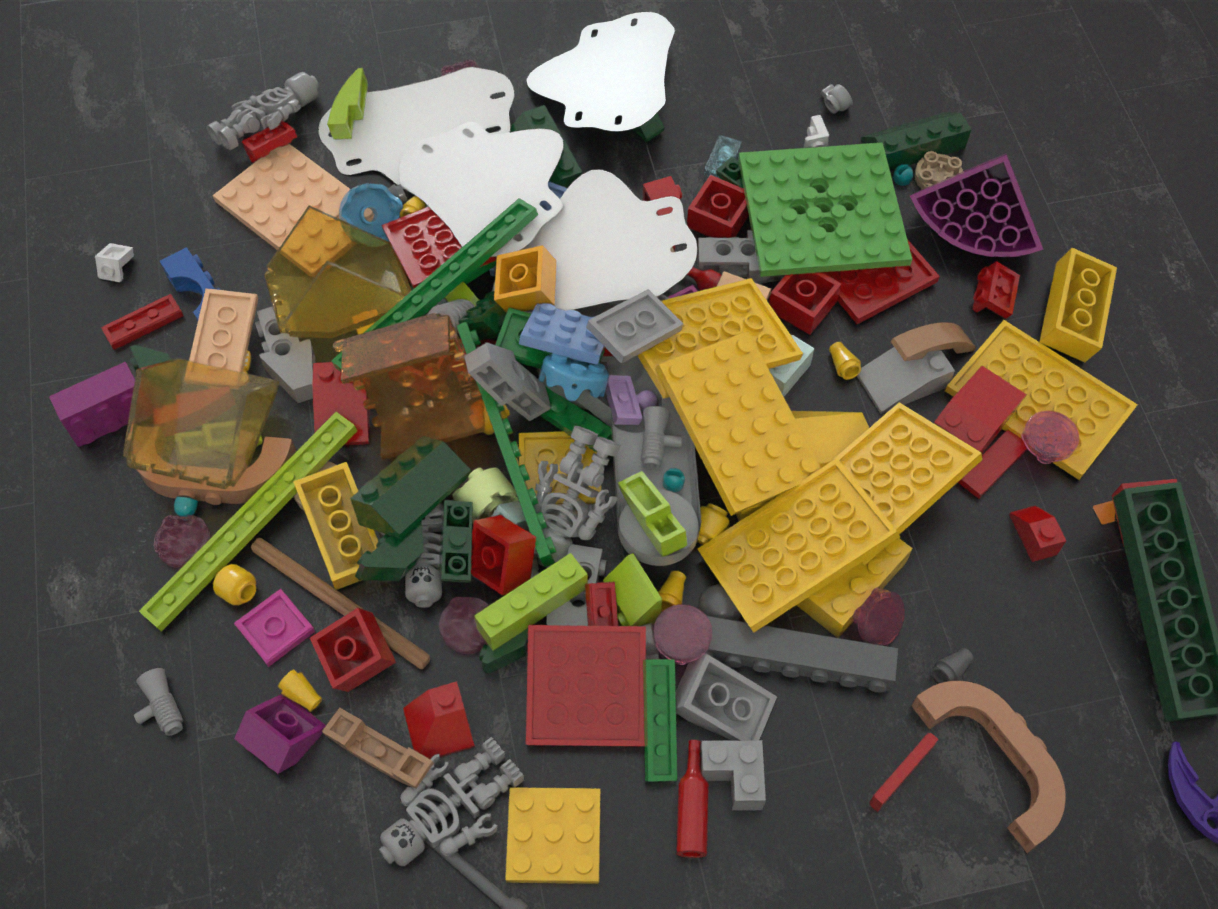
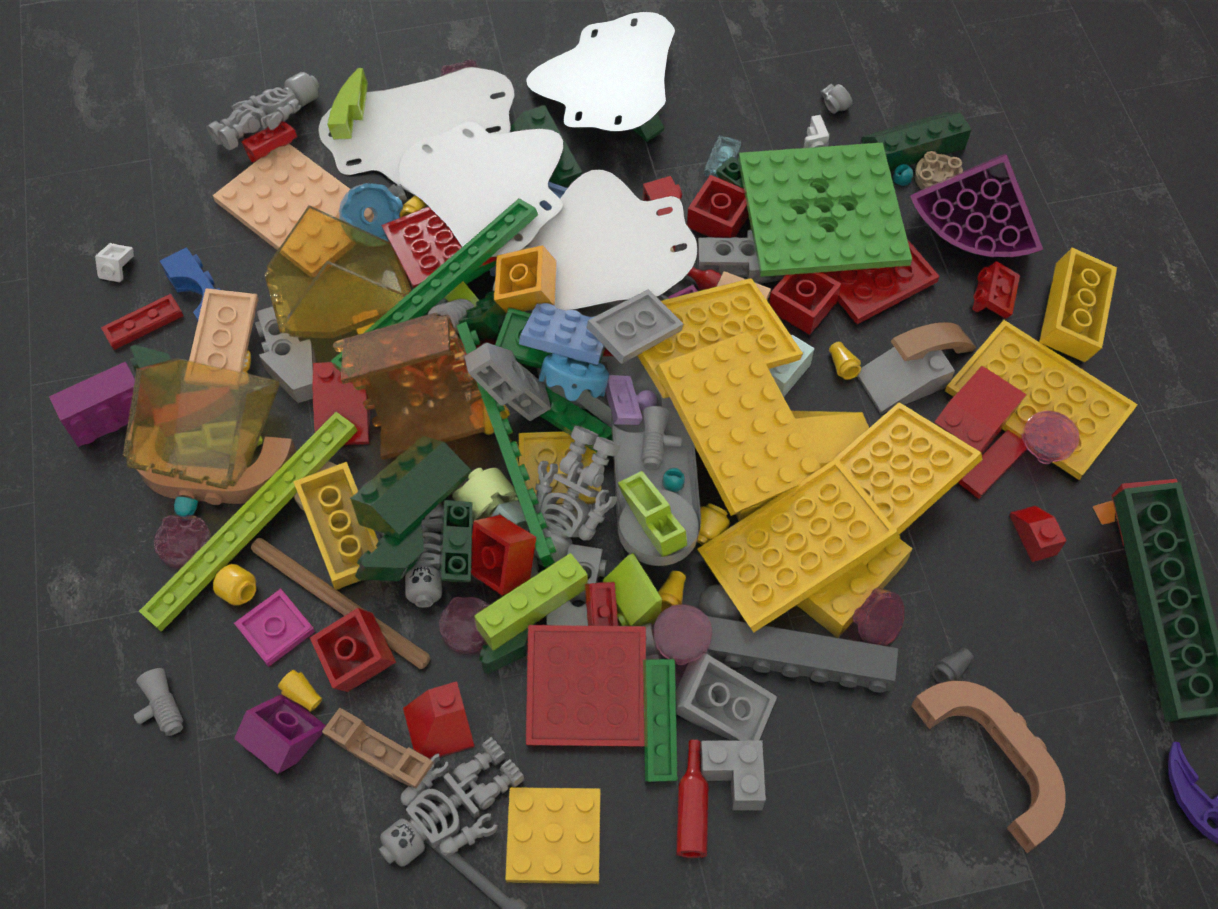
red tile [869,732,939,812] -> none

